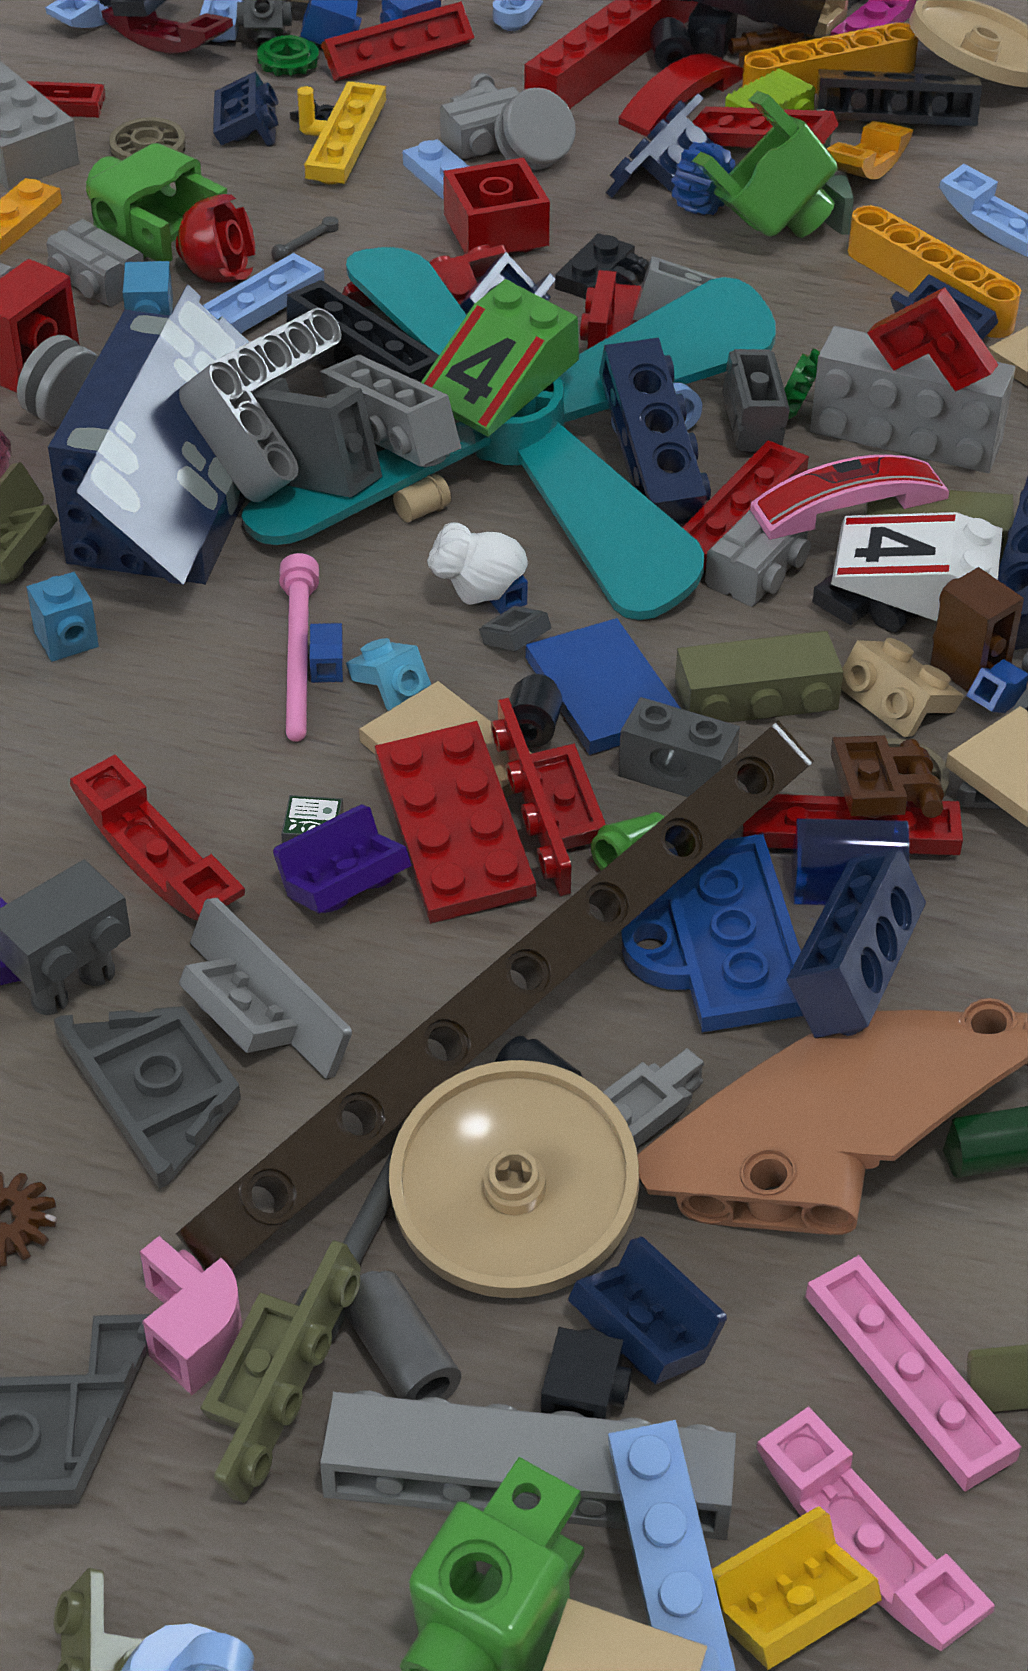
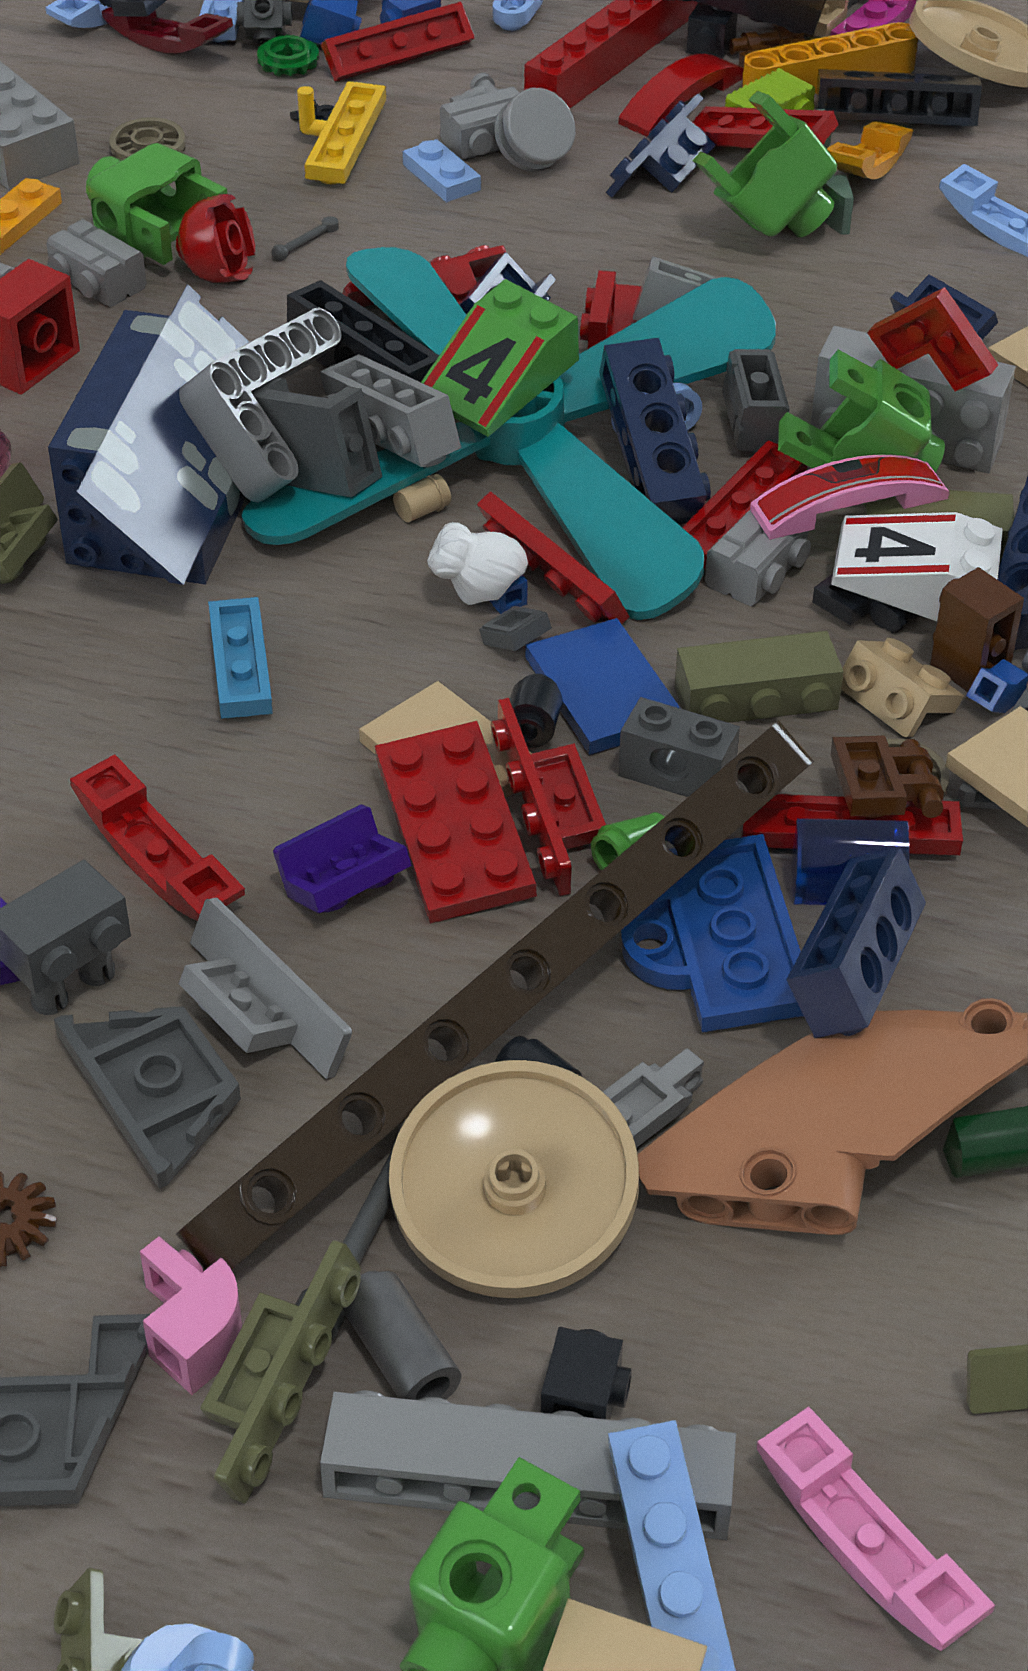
light grey head [17,335,98,427] -> none
dark azure brick [26,572,99,662] -> none
red tile [27,81,106,118] -> none
dark azure brick [123,261,173,316] -> none
light blue plate [202,253,324,334] -> none
dark blue bracket [213,71,278,146] -> none
bright pink piece [279,553,319,742] -> none
tile [281,795,344,843] -> none
blue piece [310,623,344,683] -> none
medium azure bracket [346,638,431,711] -> none
red brick [443,157,550,254] -> none
black hinge [555,233,650,299] -> none
dark blue bracket [568,1236,727,1385] -> none
black brick [650,17,693,70] -> none
blue gear [671,142,735,215] -> none
yellow bracket [712,1507,882,1670] -> none
green gear [784,348,820,419] -> none
bright pink plate [805,1255,1021,1492] -> none
light orange beam [848,205,1021,338] -> none
none -> dark azure plate [208,597,273,719]
none -> red plate [477,491,629,624]
none -> bright green piece [778,349,945,505]

